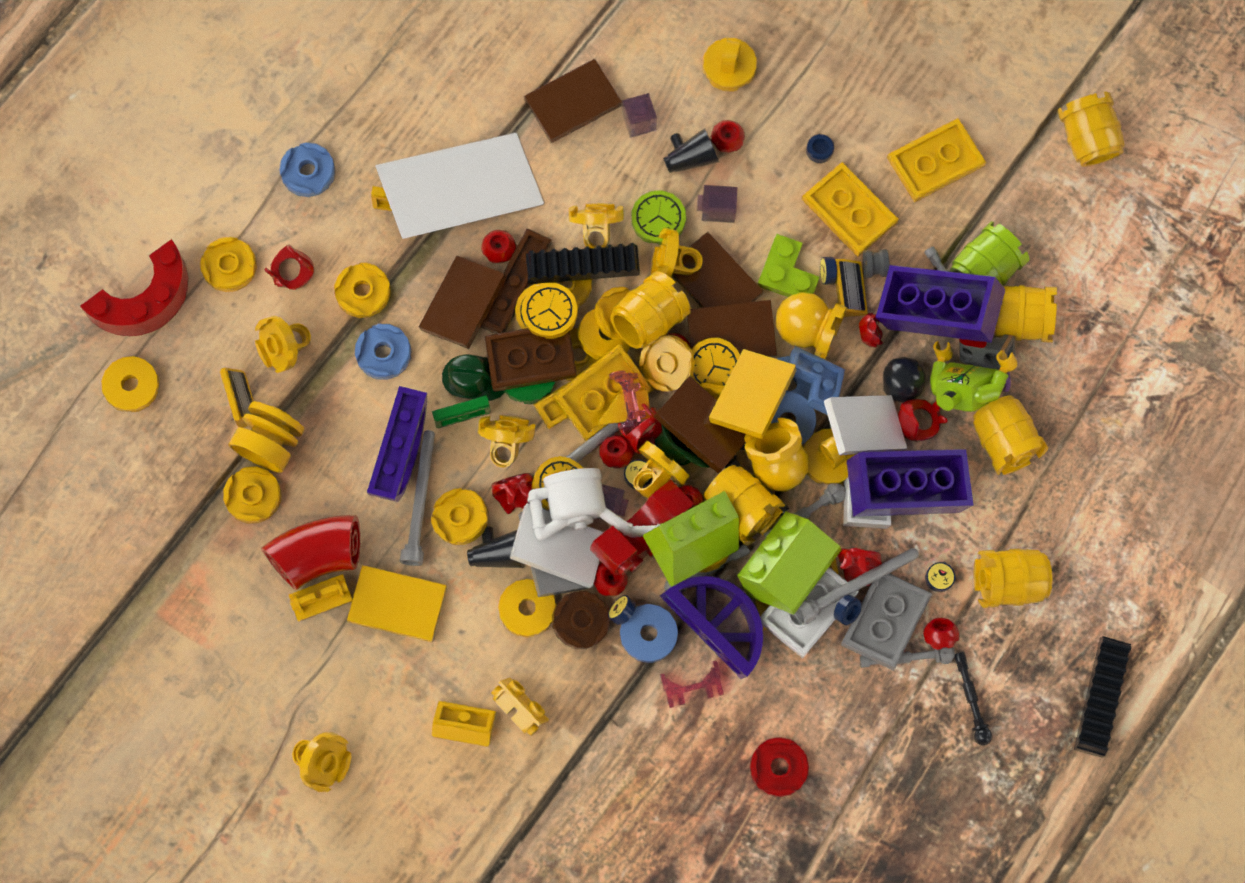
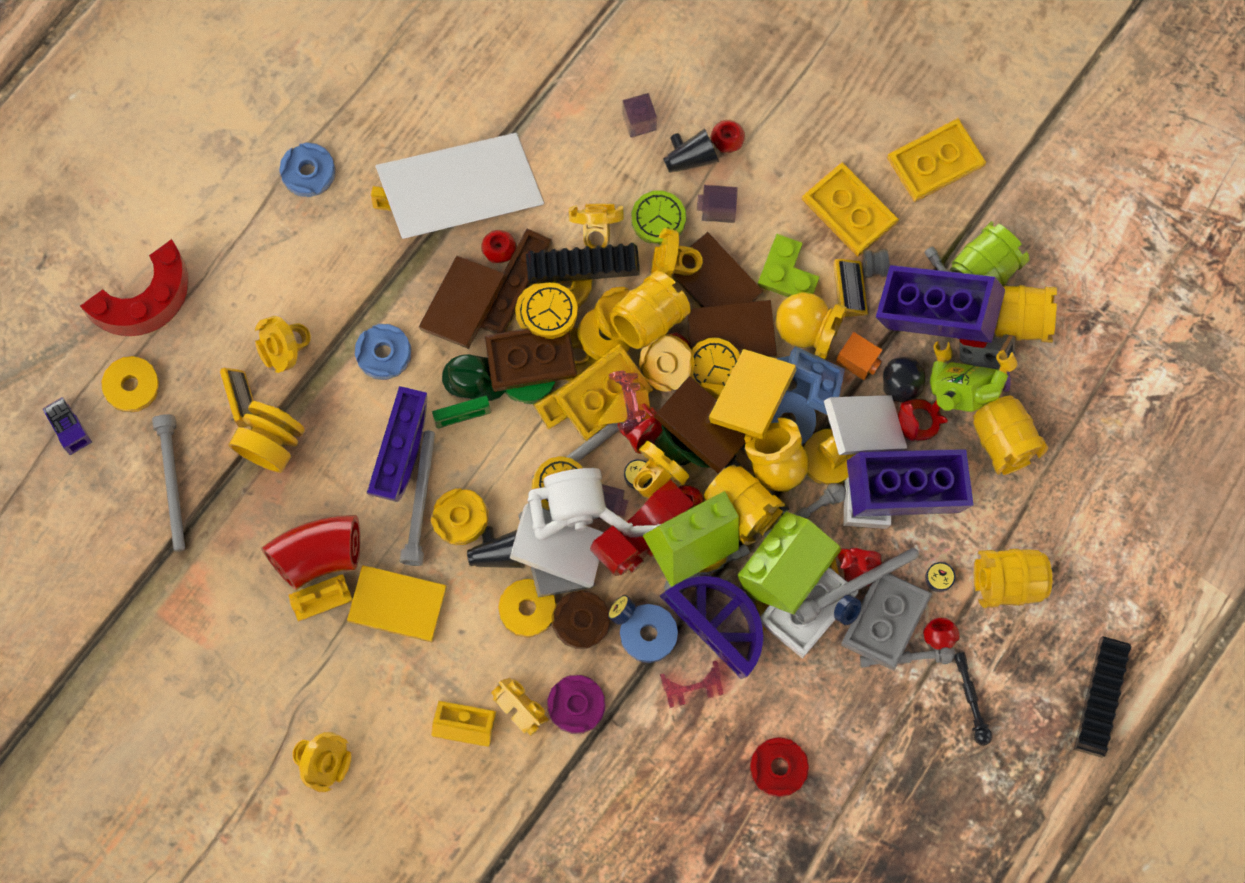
yellow tile [200,237,257,292] -> none
yellow tile [223,466,281,524] -> none
red piece [264,244,314,290] -> none
yellow tile [334,263,390,318] -> none
yellow tile [478,415,536,468] -> none
red piece [491,473,533,514] -> none
reddish brown tile [524,59,622,143] -> none
red plate [593,563,628,596] -> none
red plate [599,435,635,469] -> none
yellow tile [703,38,757,91] -> none
dark blue tile [806,134,834,163] -> none
dark blue tile [820,257,837,285] -> none
red plate [859,313,883,348] -> none
yellow piece [1057,92,1125,167] -> none
none -> leg [43,397,92,455]
none -> light grey piece [152,414,185,552]
none -> magenta tile [547,675,605,734]
none -> orange brick [836,332,883,380]

